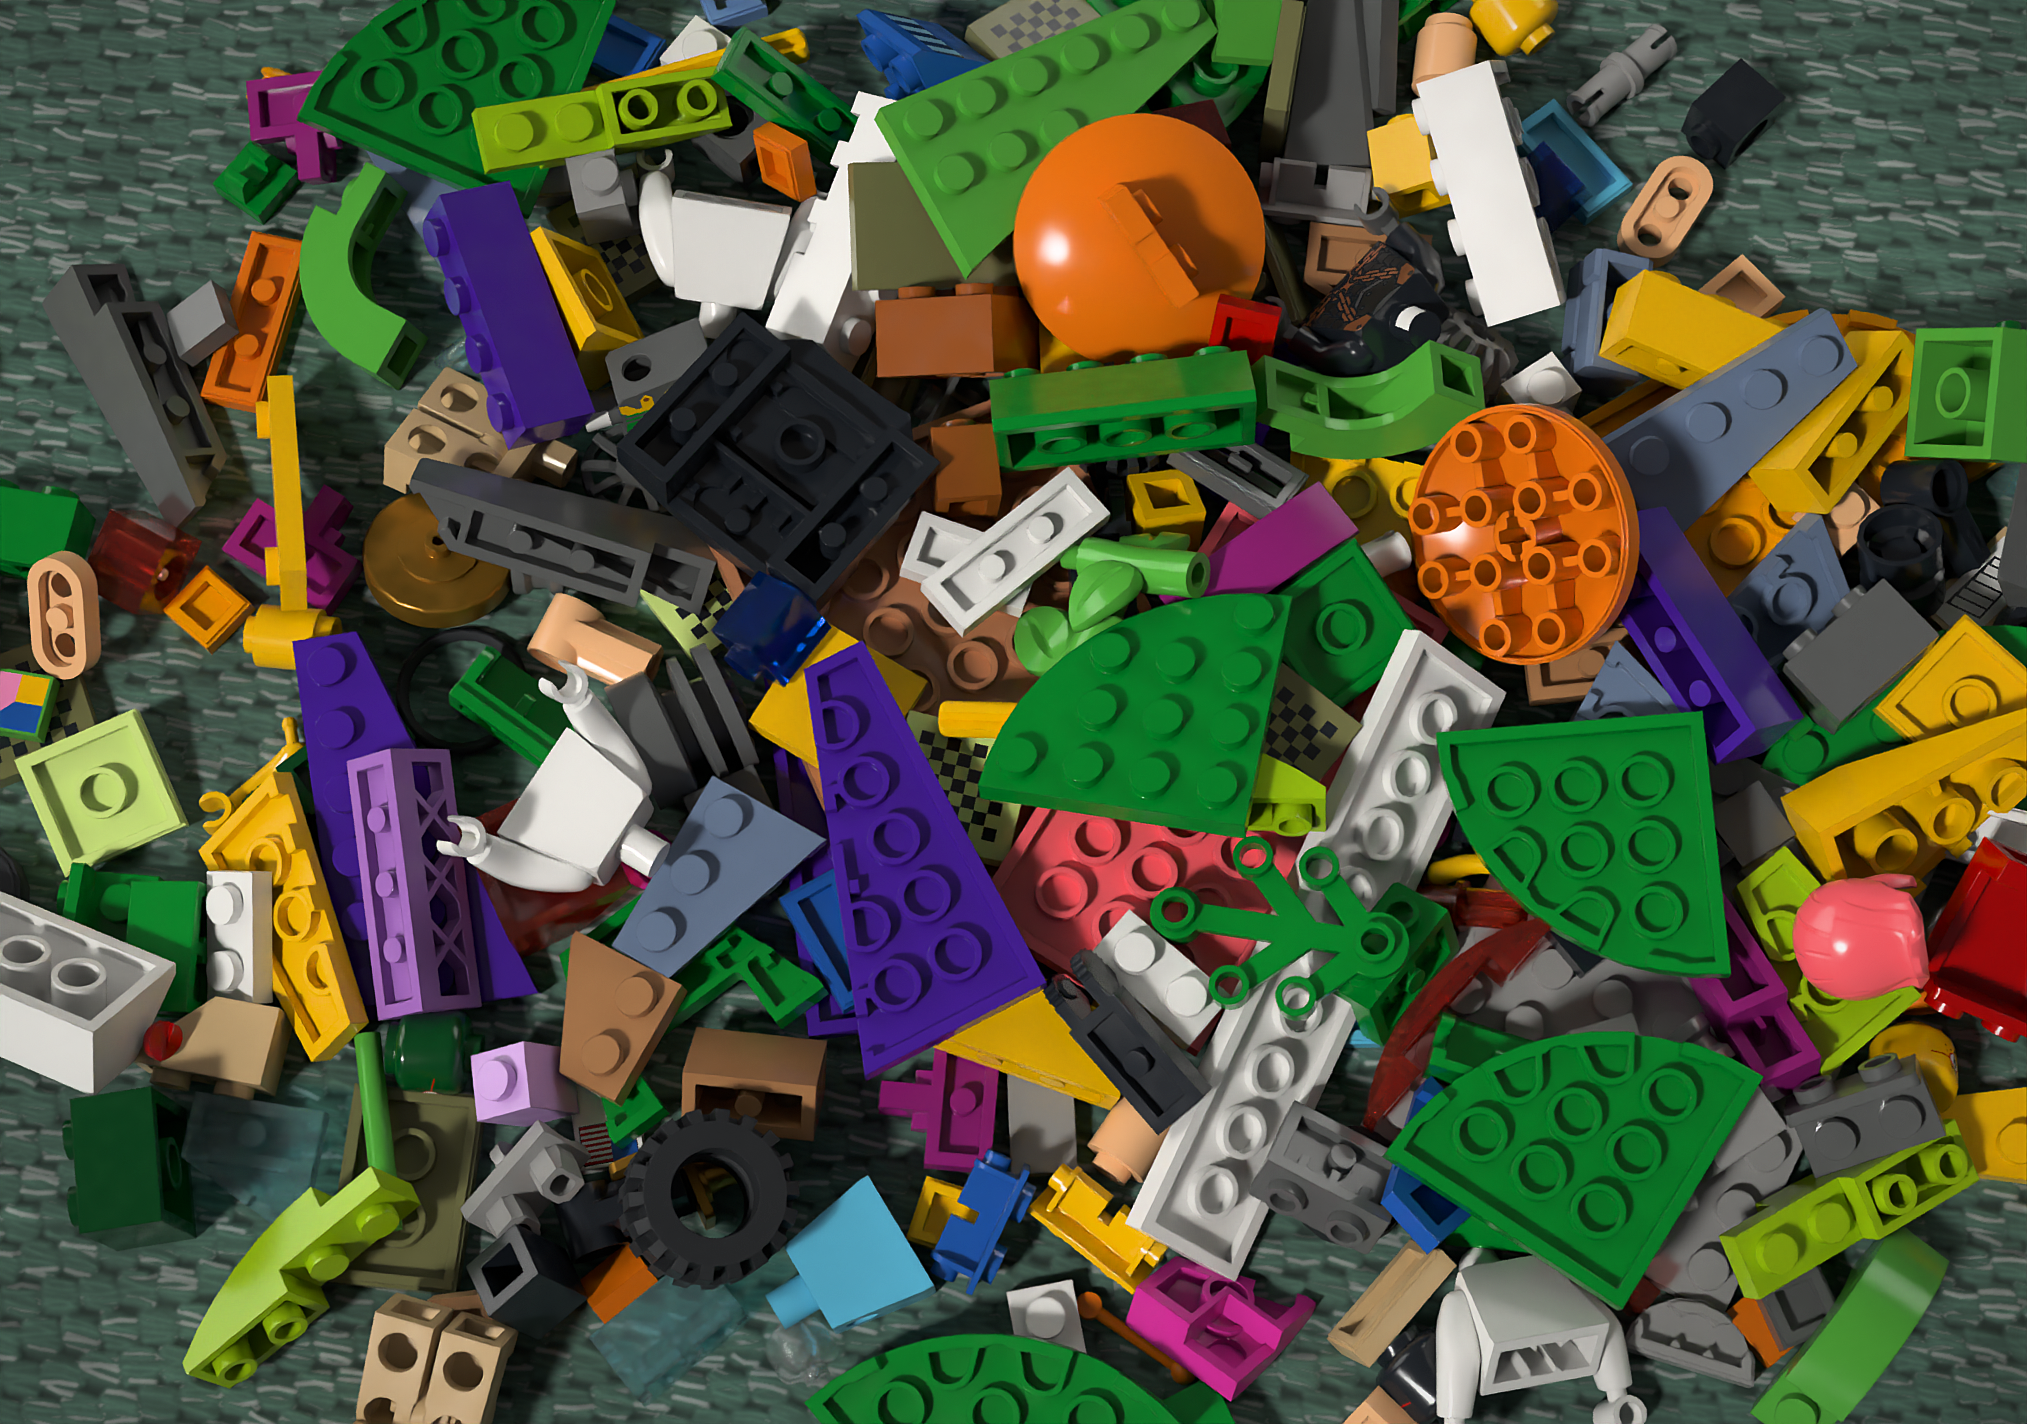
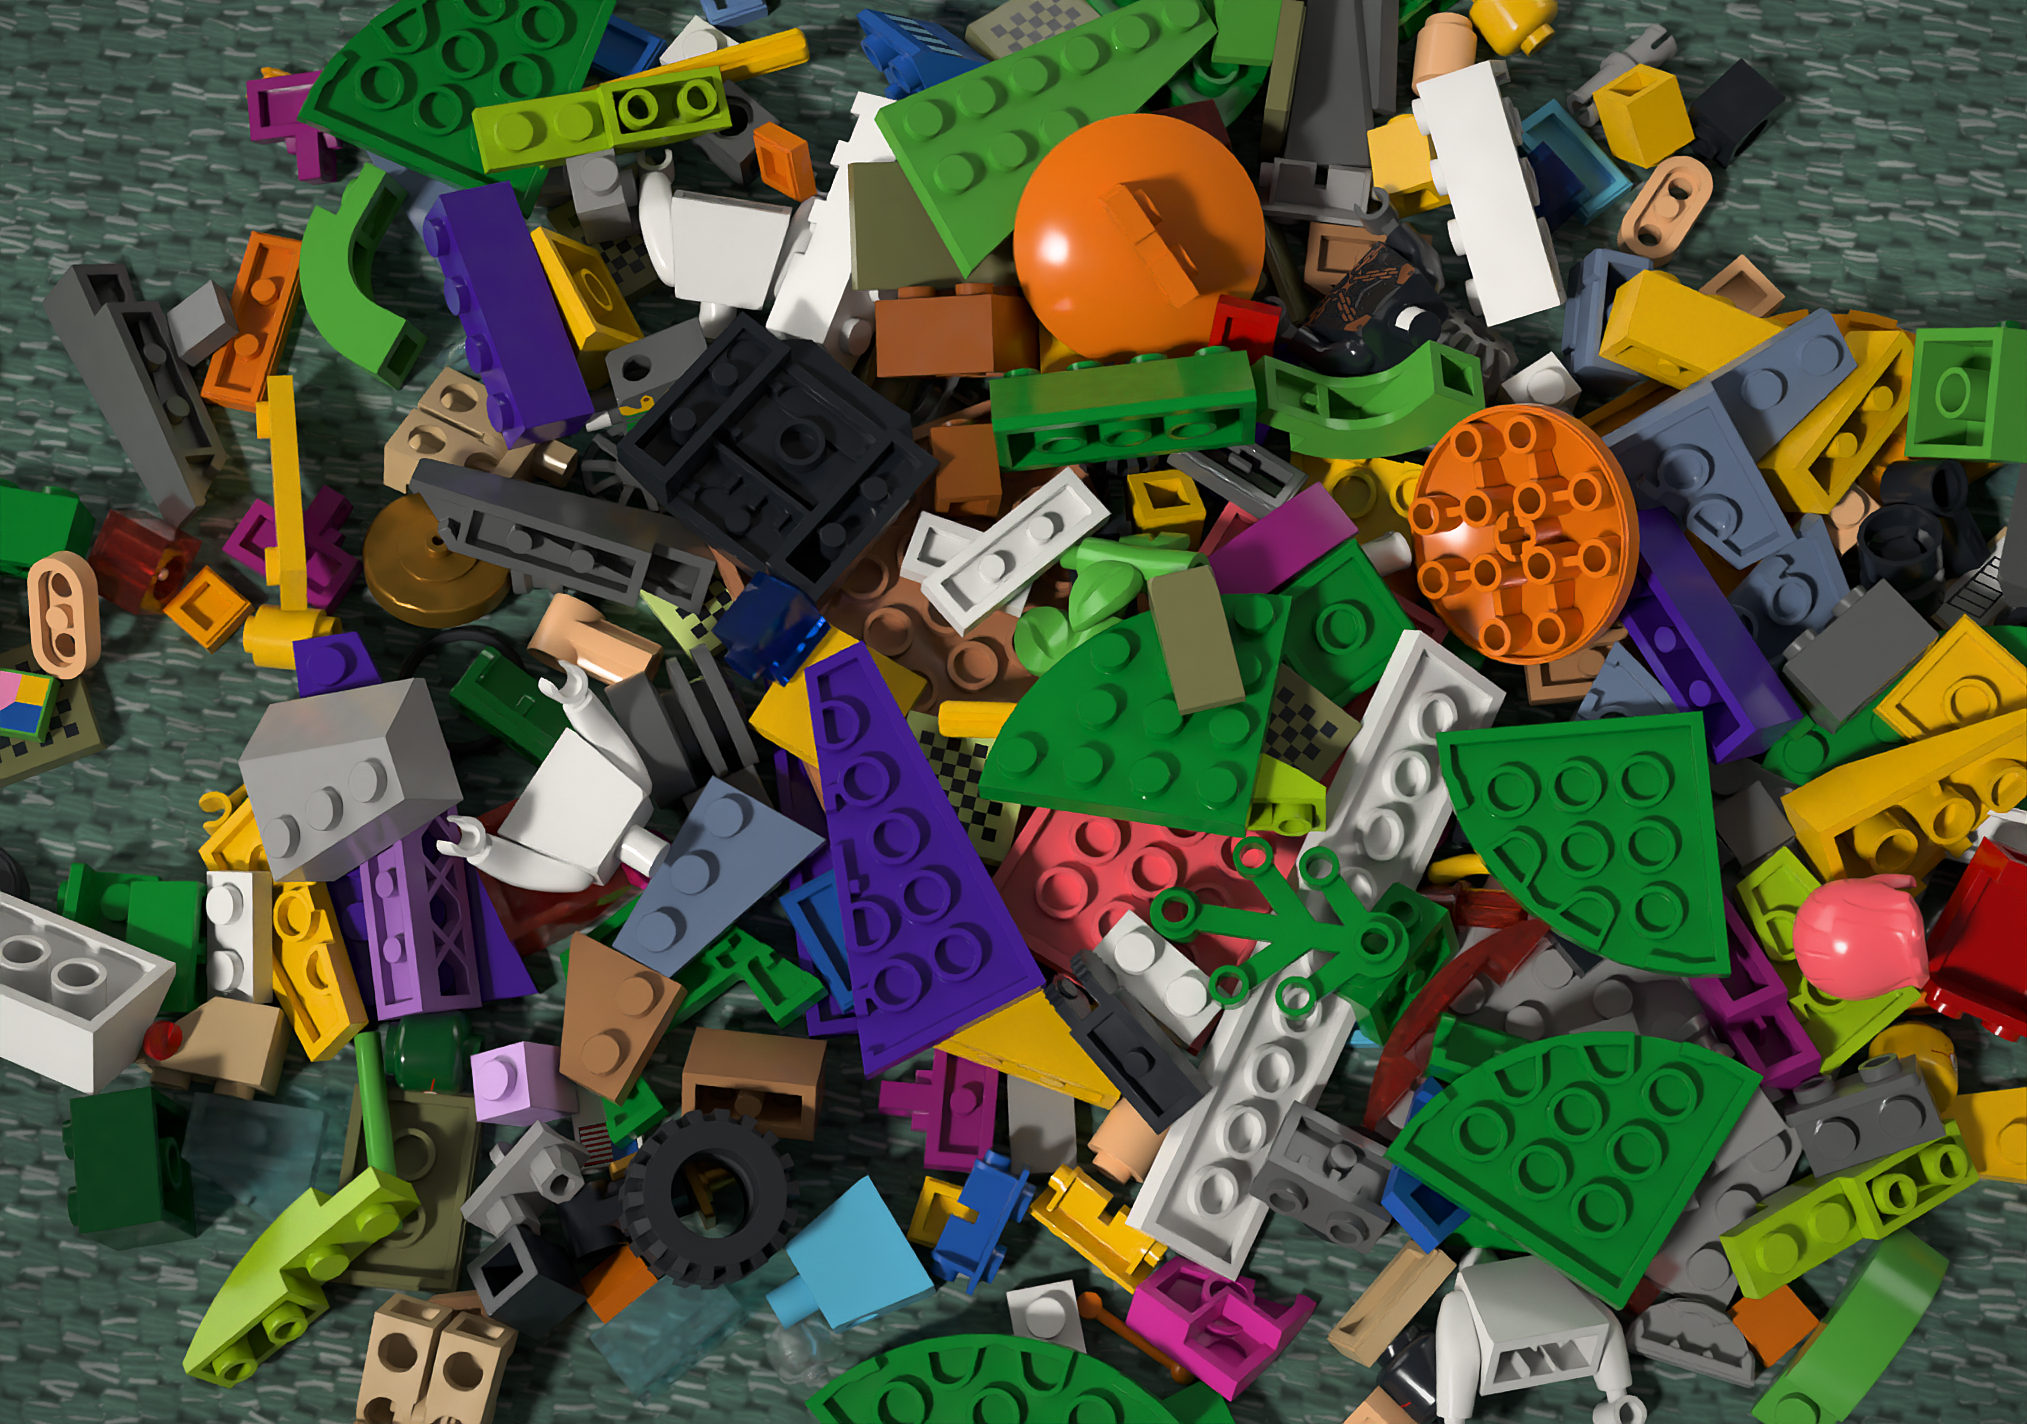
yellowish green tile [14,709,189,878] -> none
green tile [212,140,301,225] -> none
green tile [711,26,859,173] -> none
dark grey tile [1756,1265,1835,1352] -> none
none -> light grey wedge [238,678,464,882]
none -> olive slope [1147,565,1246,716]
none -> yellow brick [1592,63,1695,169]
none -> sand blue wing [1601,380,1797,570]

